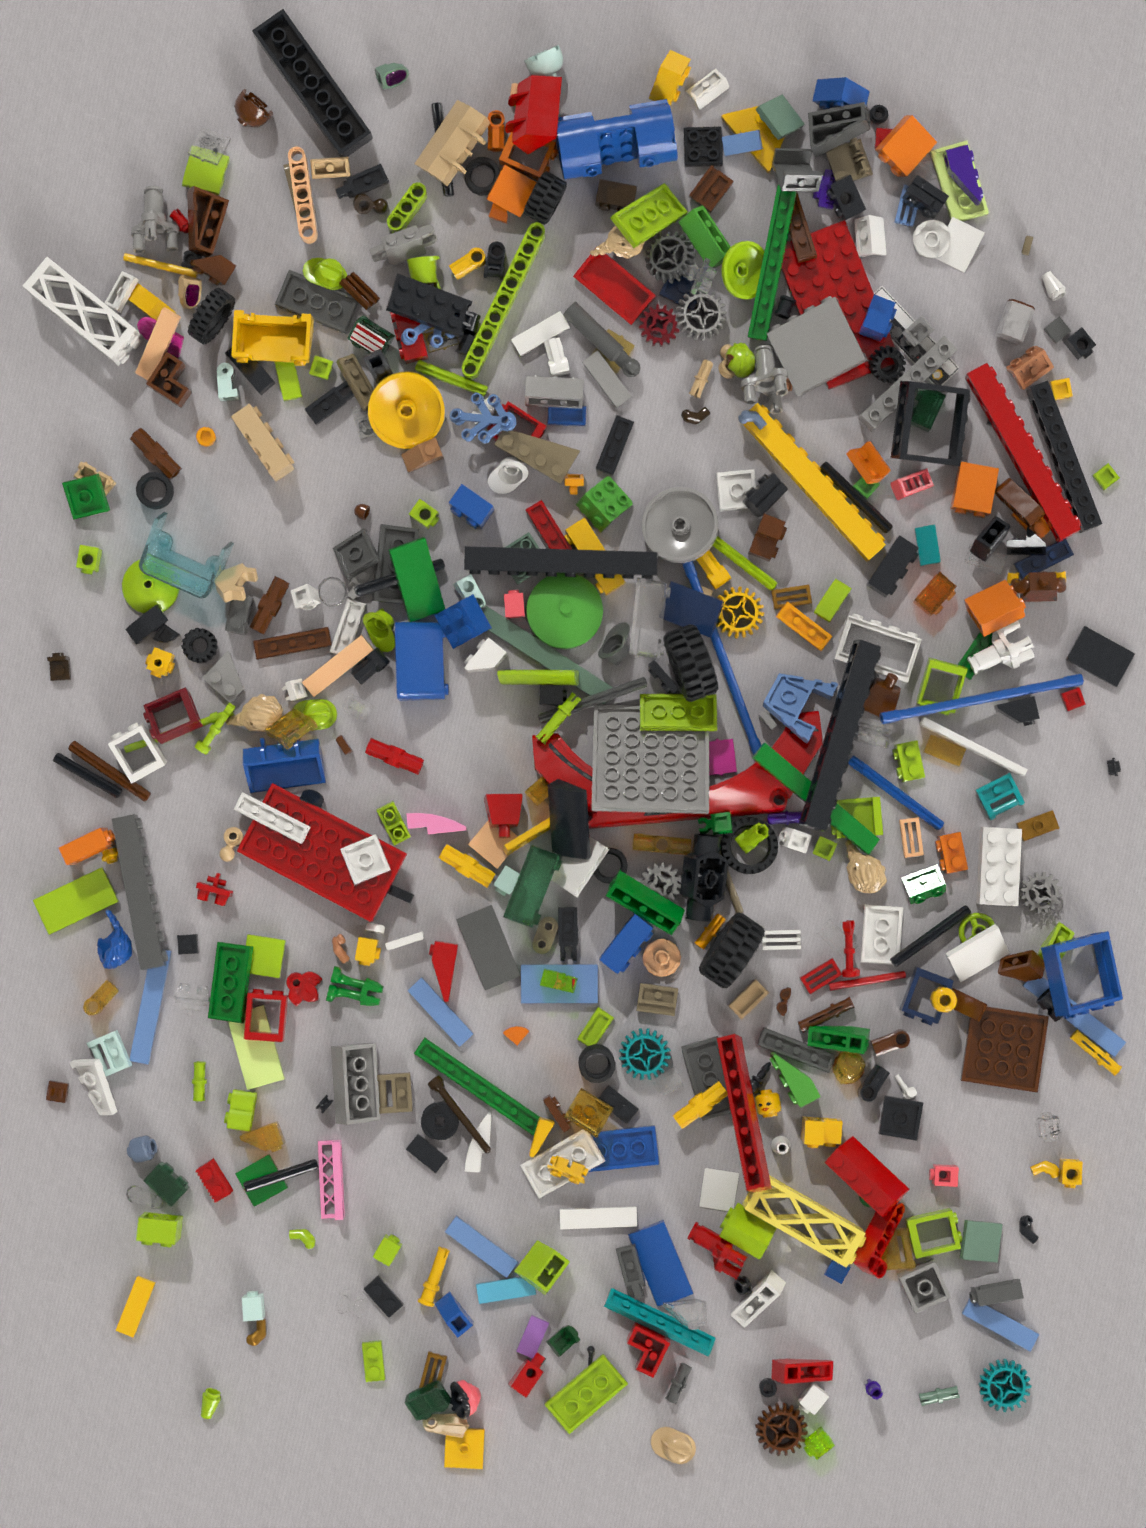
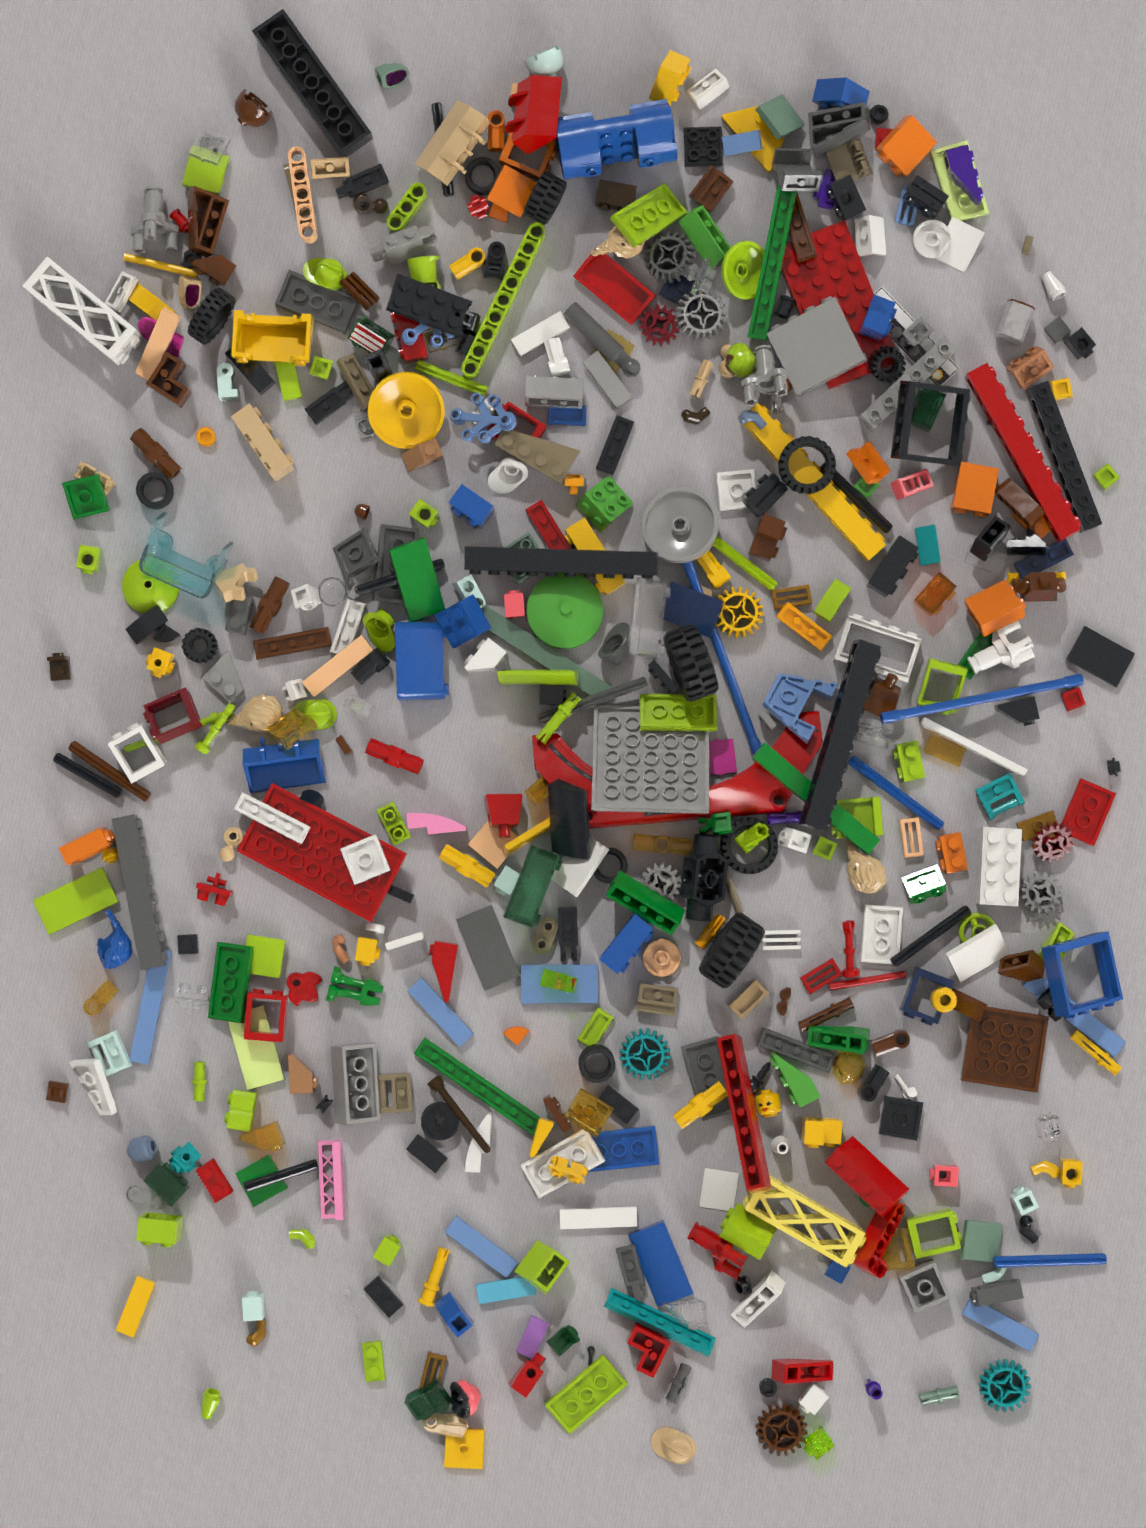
none -> teal brick [168,1142,202,1174]
none -> medium nougat slope [288,1053,318,1094]
none -> red gear [467,194,490,220]
none -> black tyre [778,436,836,495]
none -> light aqua arm [982,1267,1007,1284]
none -> blue axle [993,1253,1107,1268]
none -> light aqua brick [1010,1186,1039,1216]
none -> gear [1031,821,1074,863]
none -> red tile [1061,778,1116,846]

